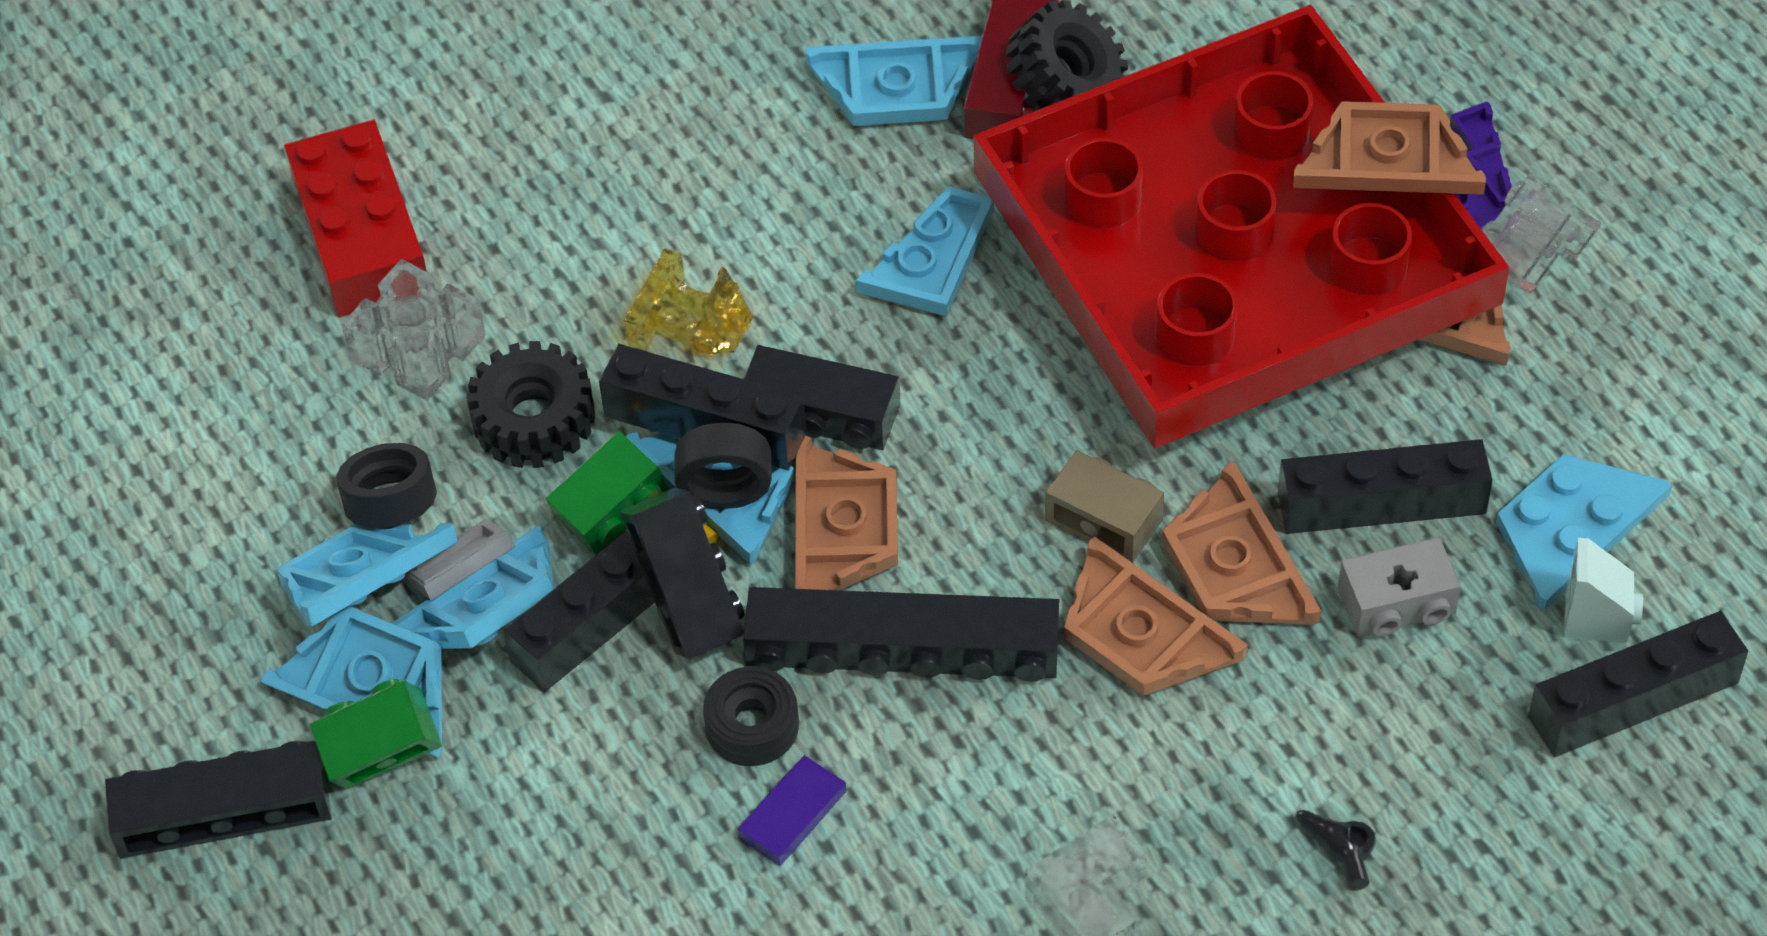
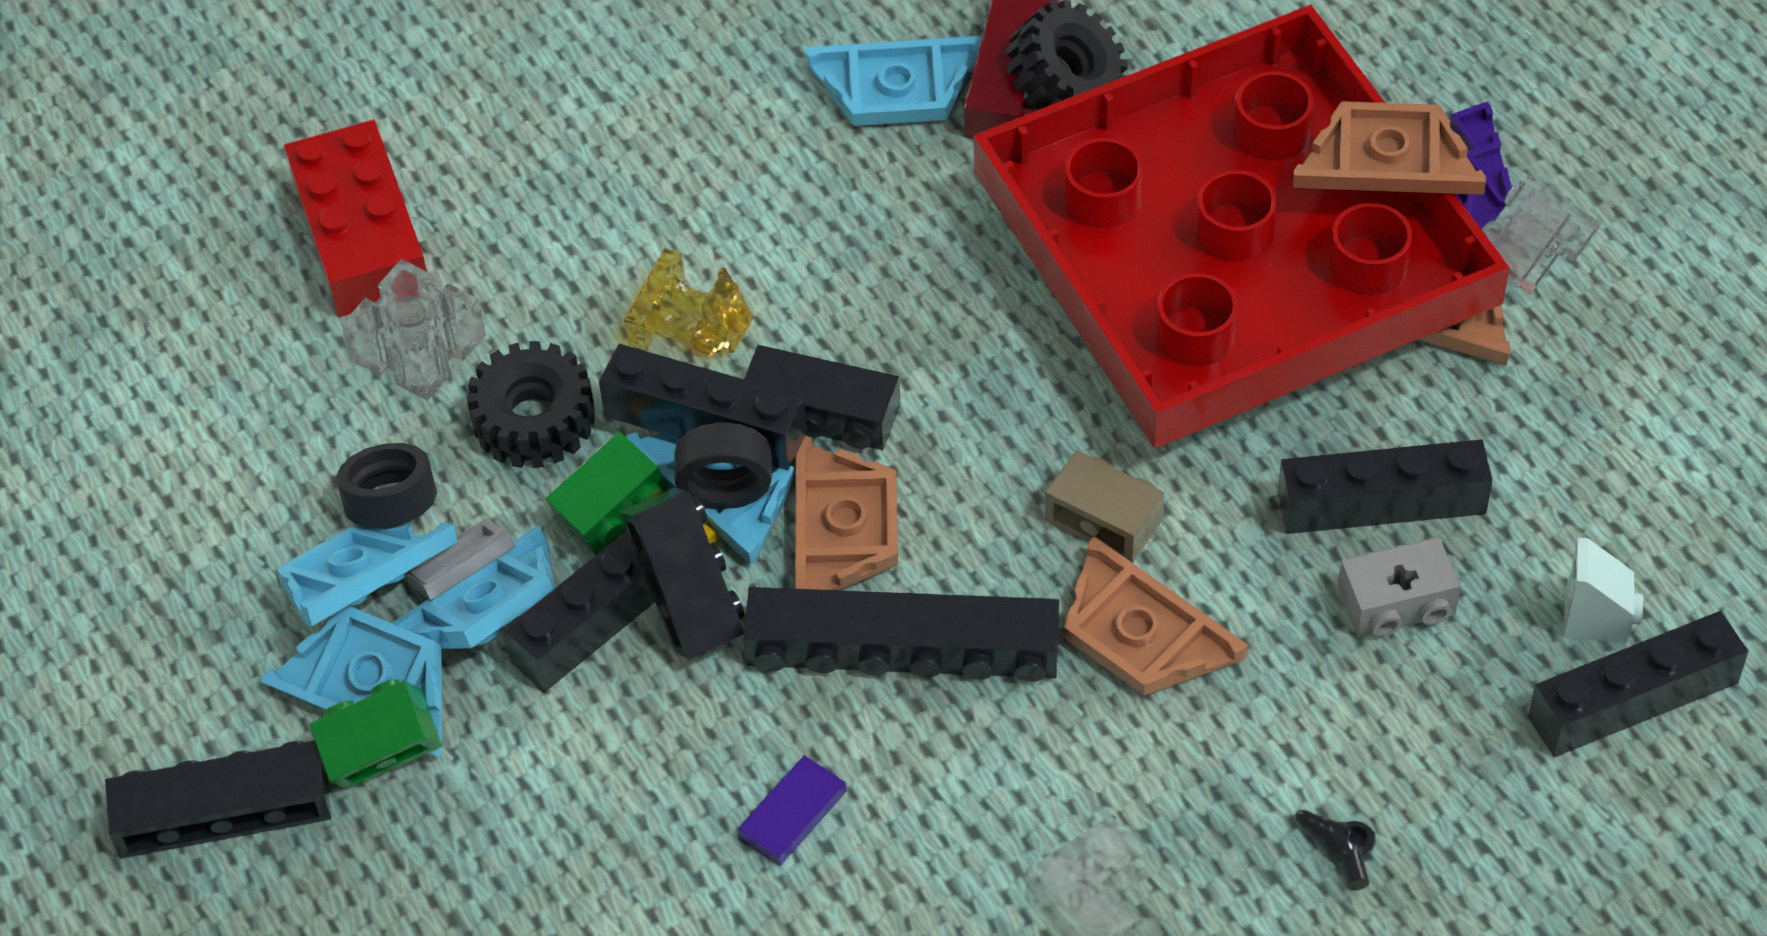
black tyre [703,666,799,766] -> none
medium azure wing [855,186,994,317] -> none
nougat wing [1162,462,1321,625] -> none
medium azure wing [1496,454,1672,611] -> none

